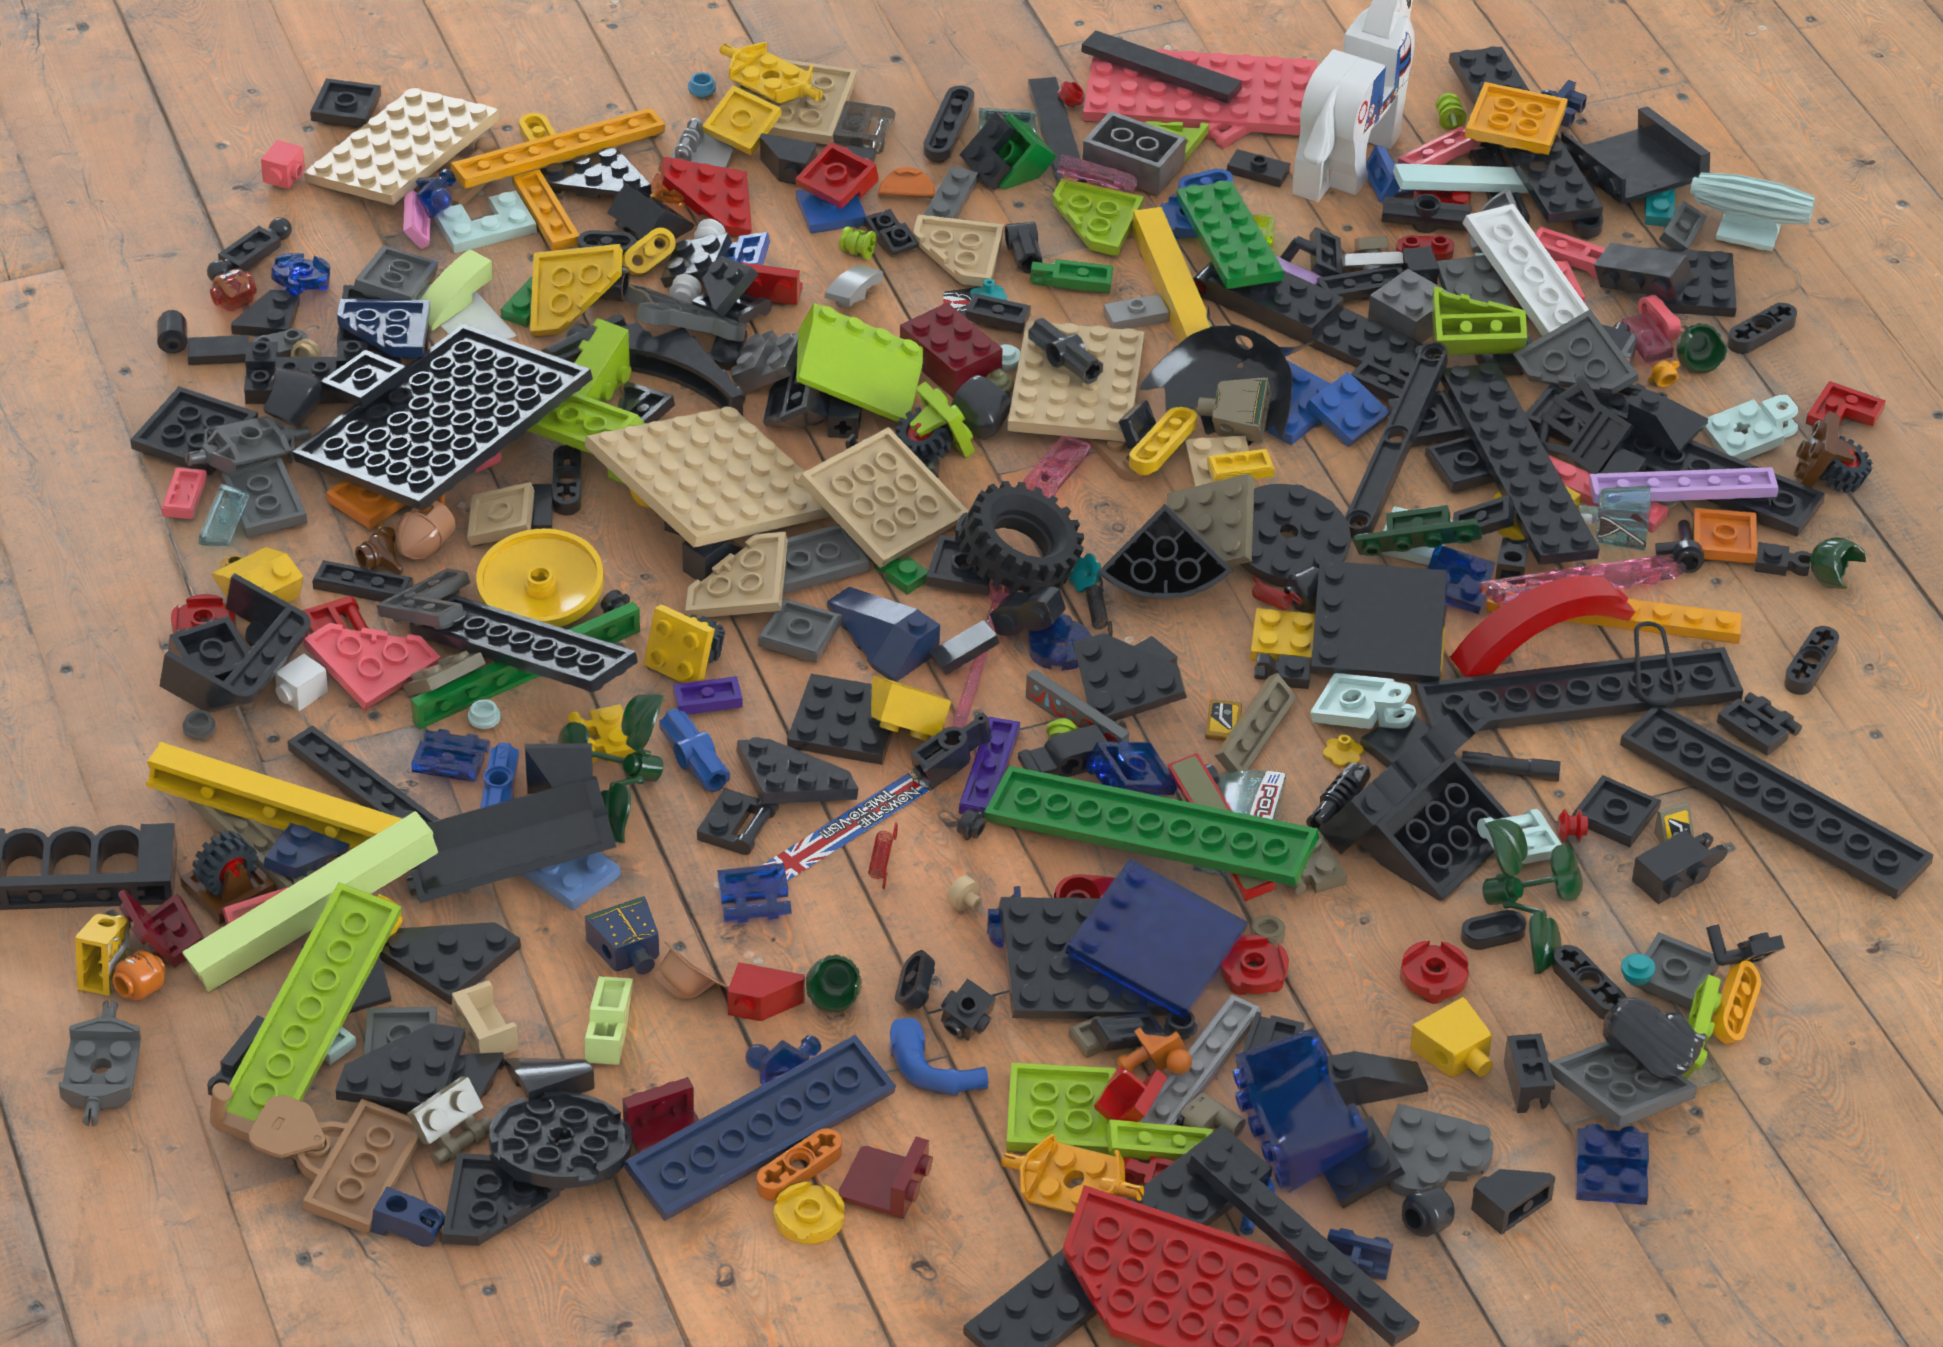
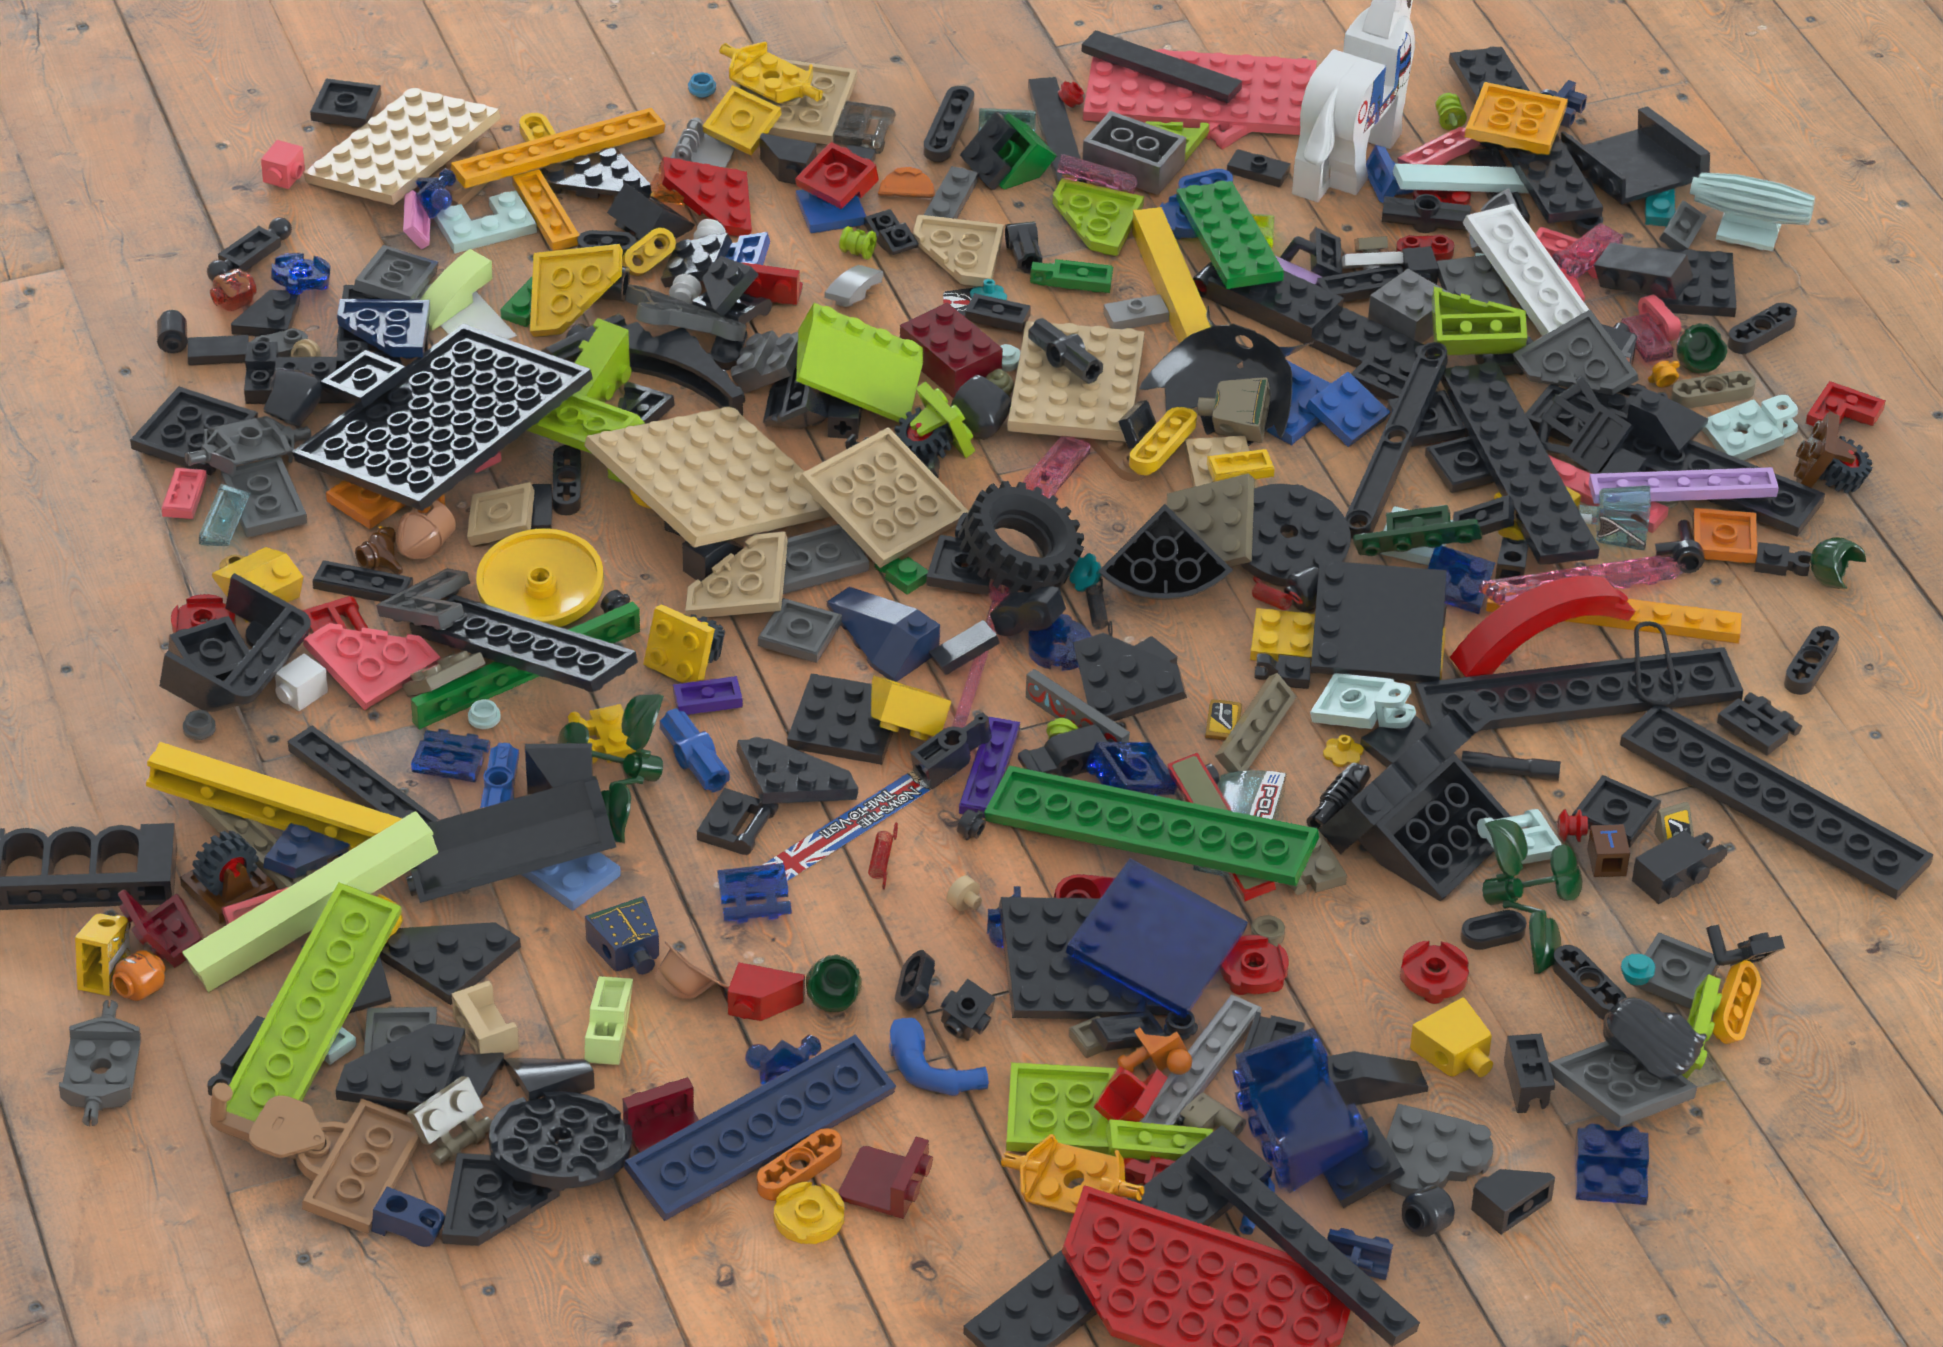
none -> clear pink plate [1552,223,1624,279]
none -> reddish brown brick [1587,824,1630,877]
none -> dark tan beam [1671,371,1756,409]

